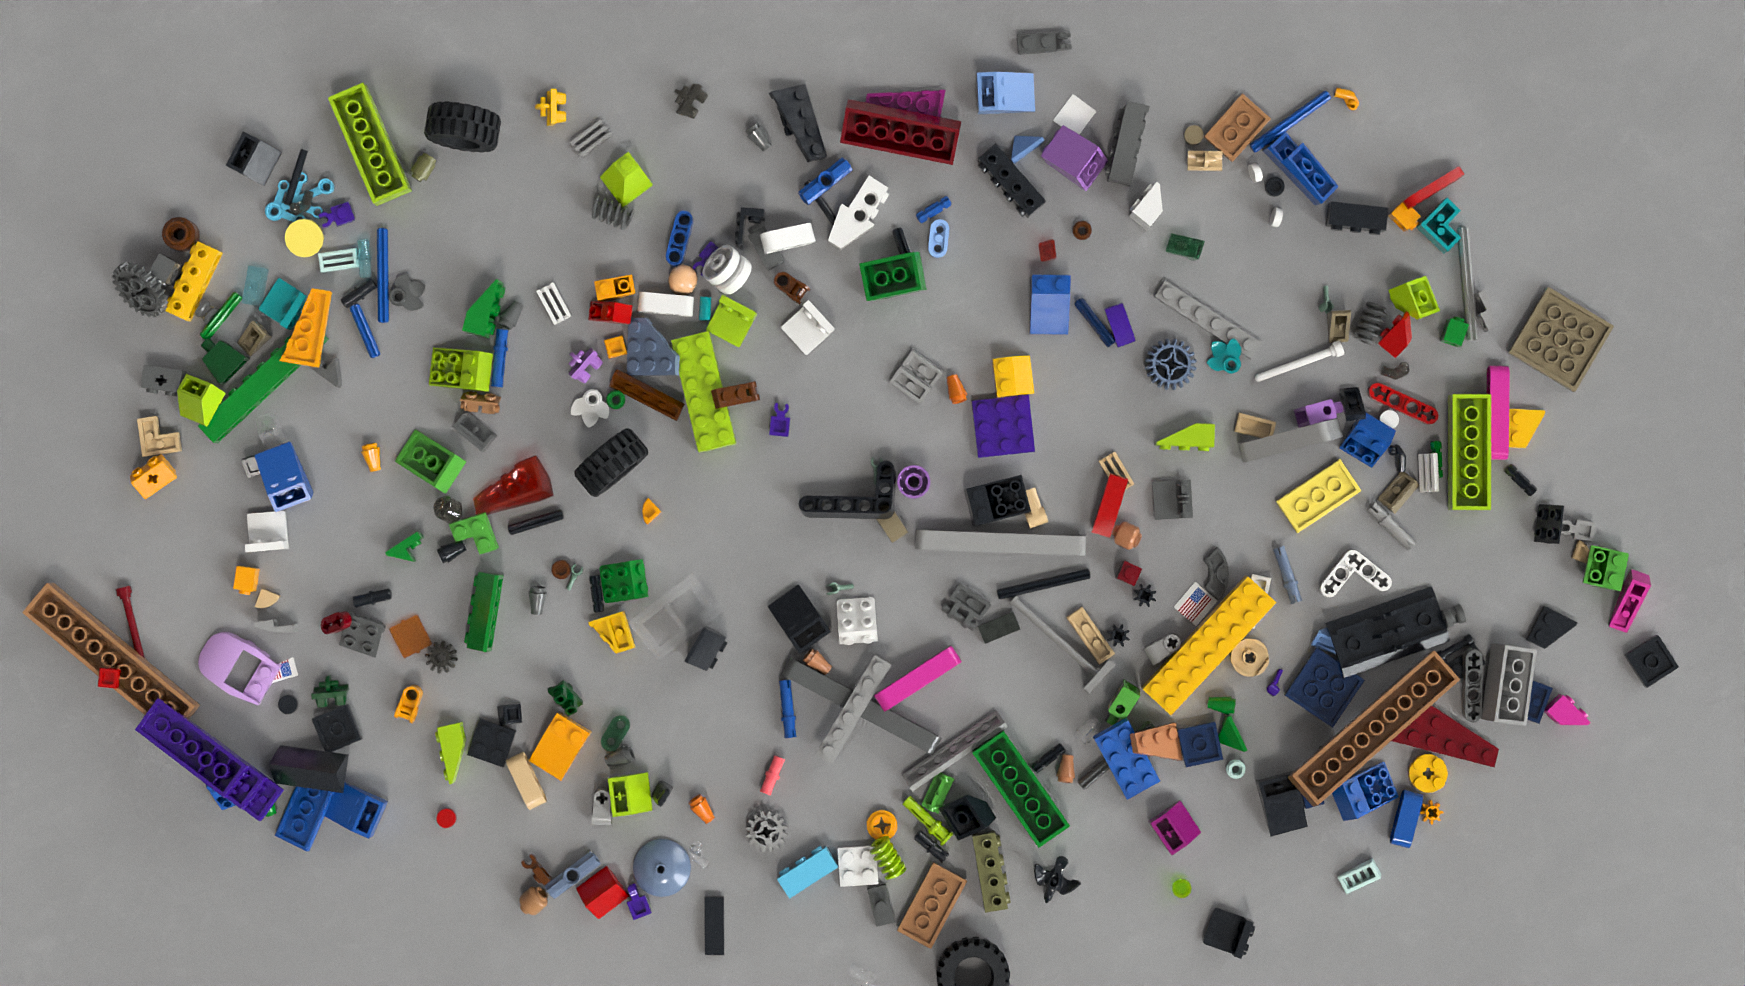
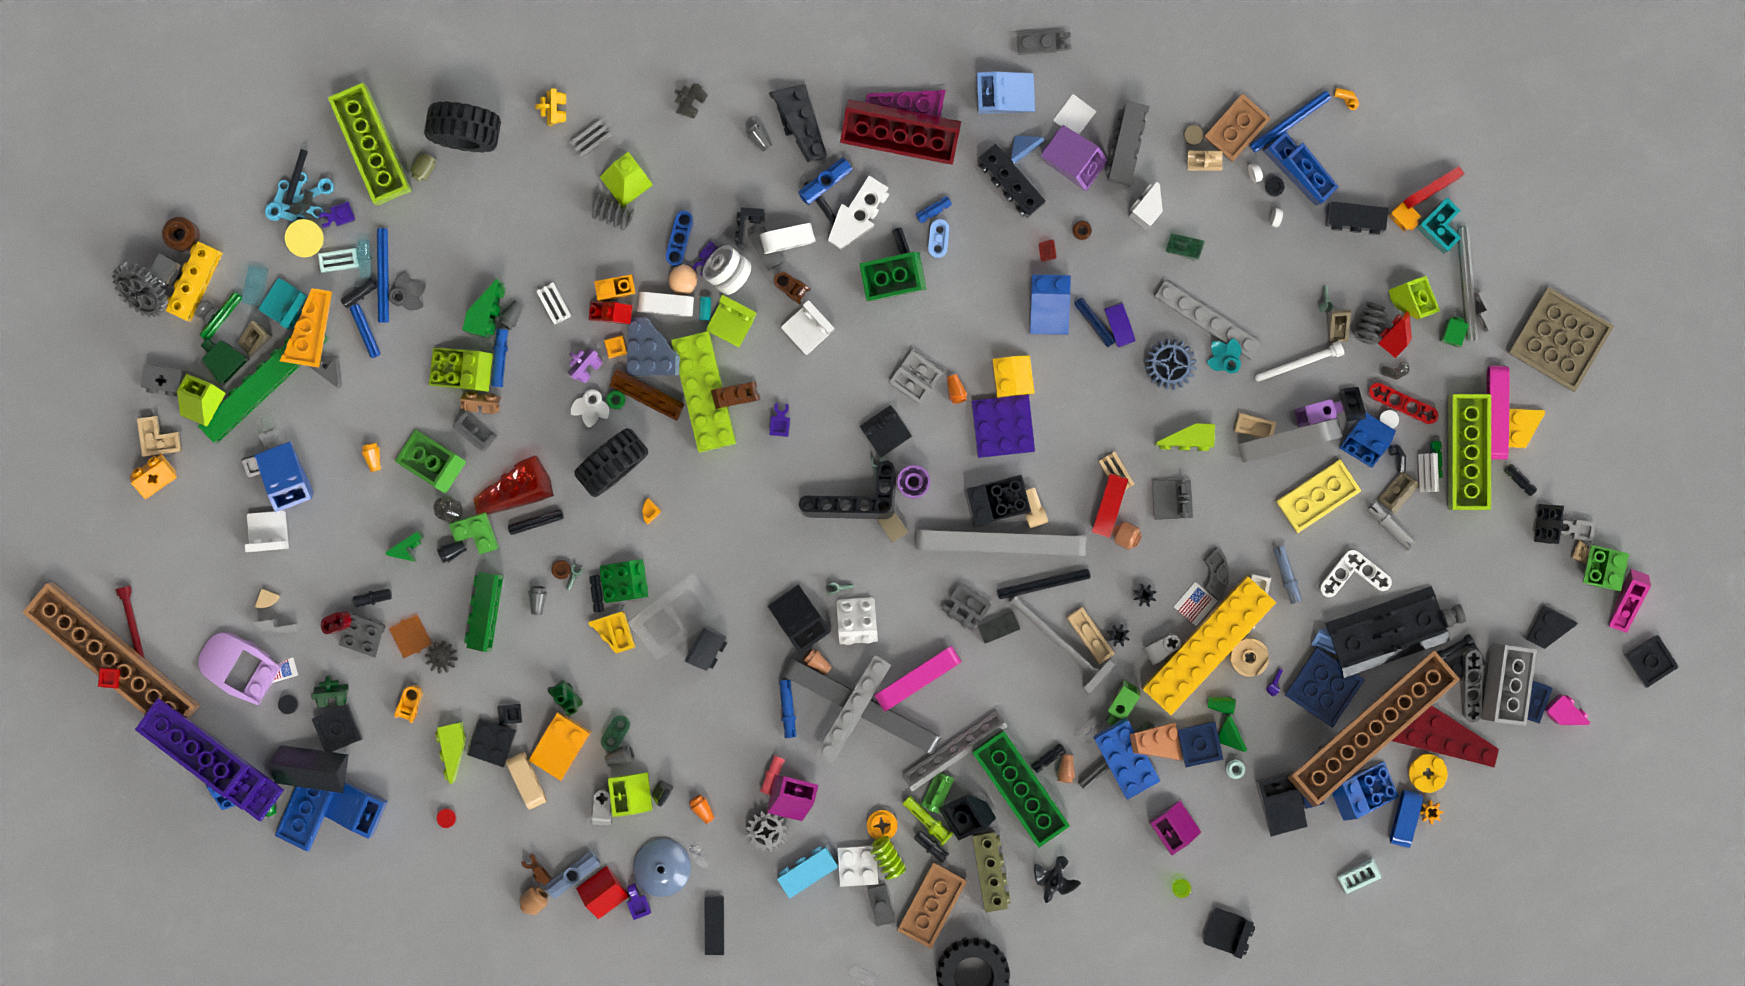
slope [225,131,282,186] -> none
light orange brick [233,566,260,595] -> none
dark red brick [1115,561,1142,586] -> none
none -> magenta slope [766,775,818,821]
none -> black hinge [859,405,912,458]

